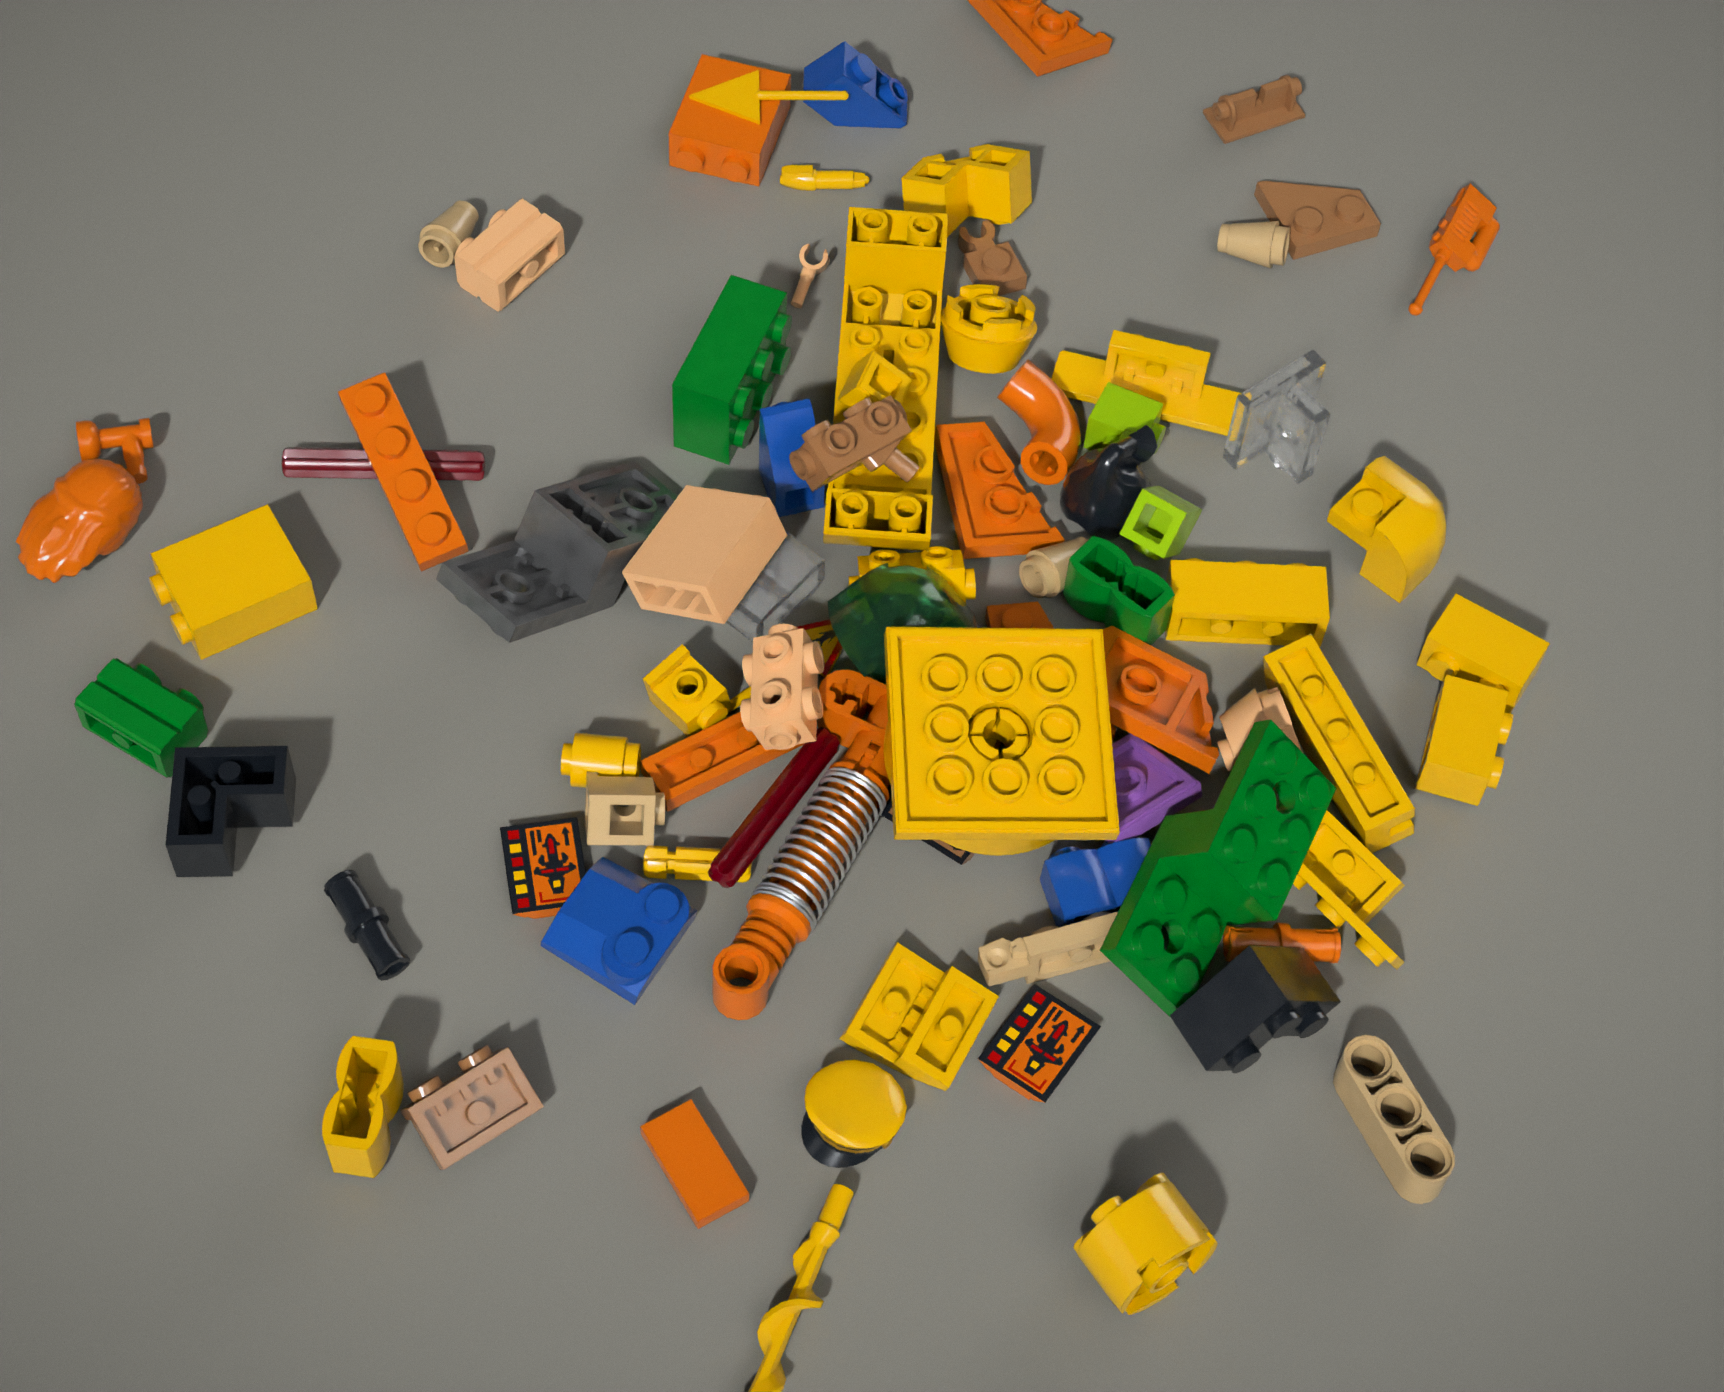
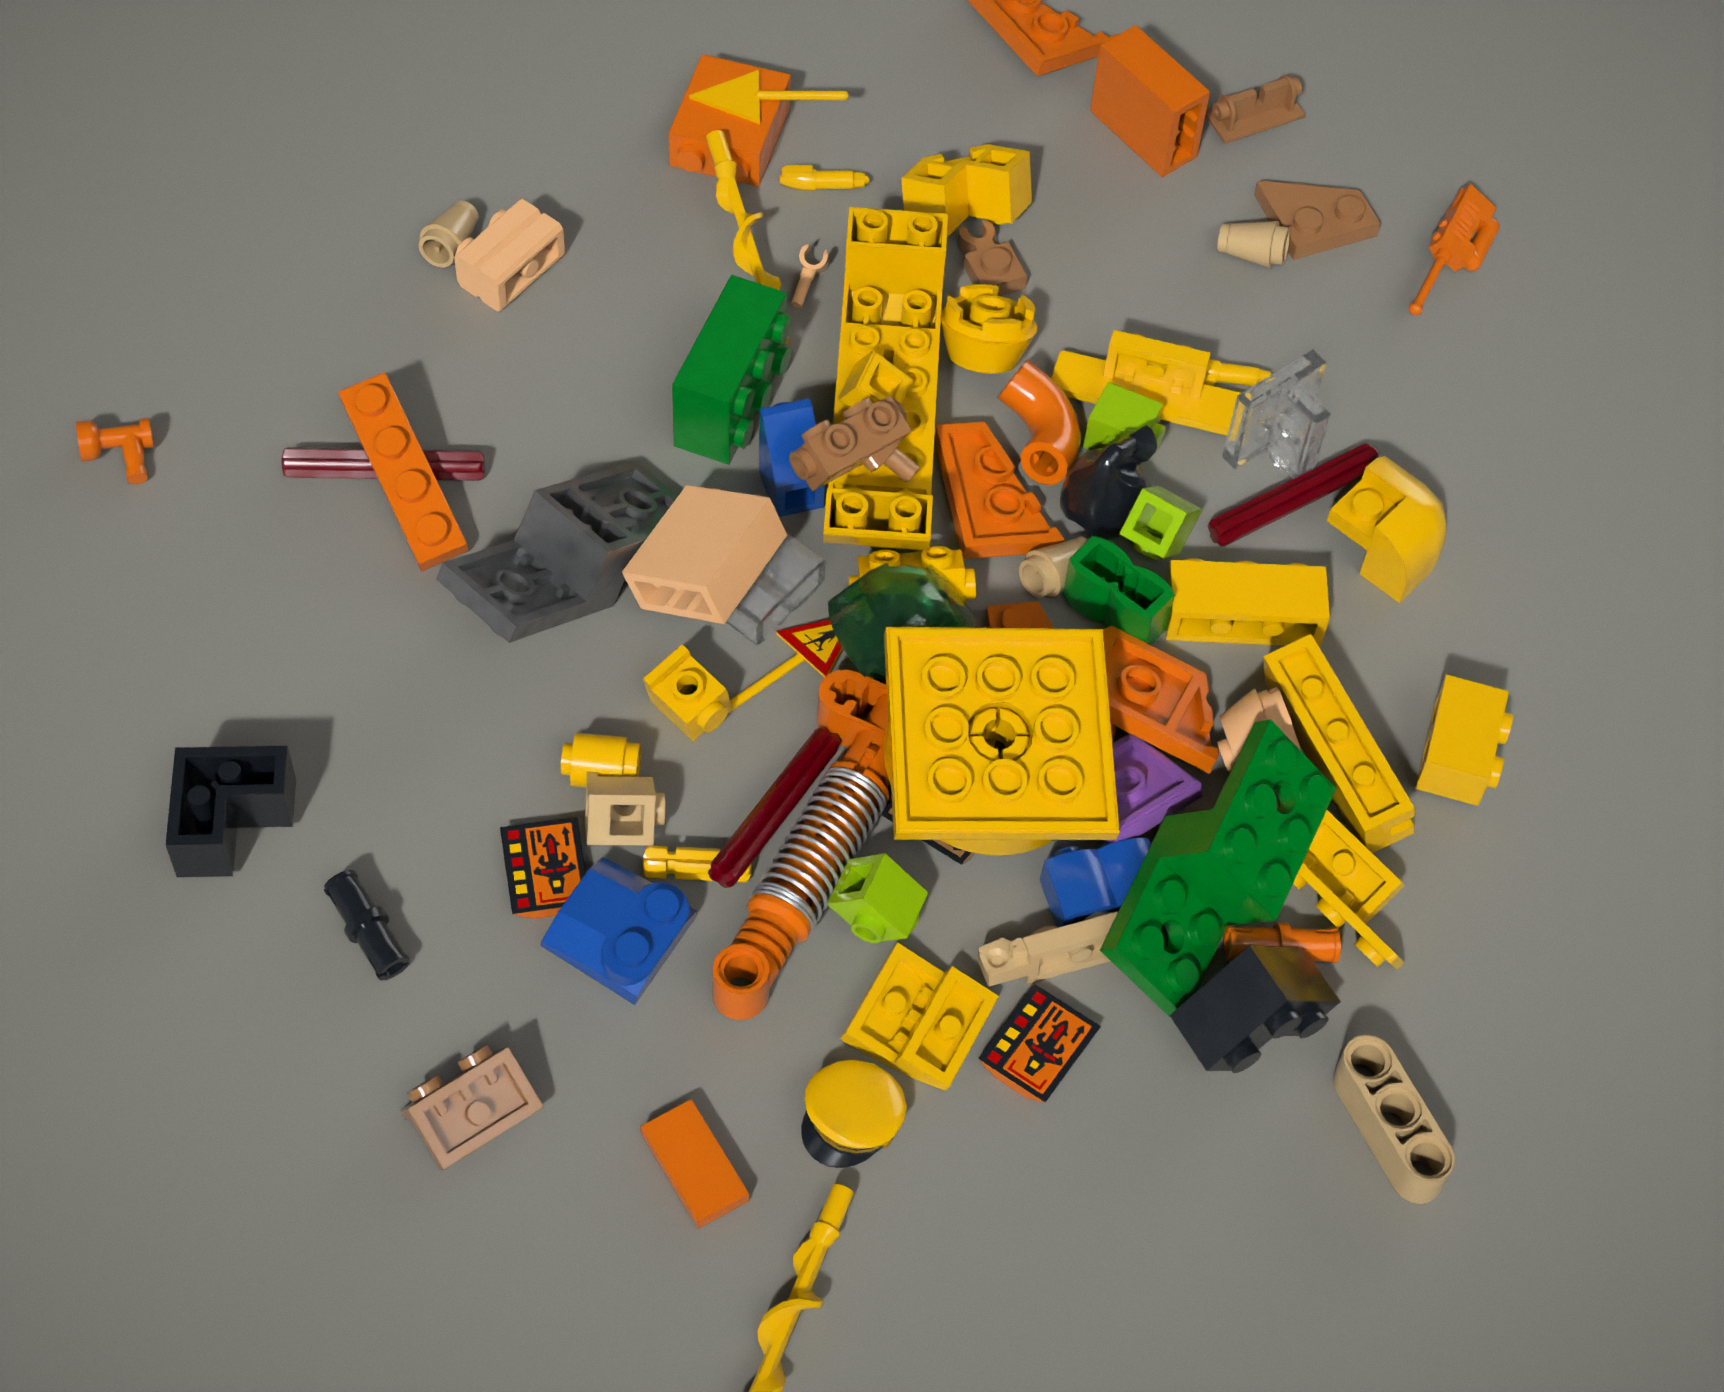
orange hair [16,459,143,583] -> none
green brick [74,658,209,778] -> none
yellow brick [149,504,318,660] -> none
yellow brick [322,1036,404,1178] -> none
orange plate [640,712,804,812] -> none
light nougat brick [740,624,824,750] -> none
blue slope [803,41,908,129] -> none
yellow brick [1073,1173,1218,1315] -> none
yellow brick [1416,593,1550,714] -> none
none -> yellow piece [706,130,789,344]
none -> lime brick [827,853,928,944]
none -> orange brick [1090,25,1210,178]
none -> yellow piece [1204,359,1274,387]
none -> dark red axle [1208,443,1379,547]

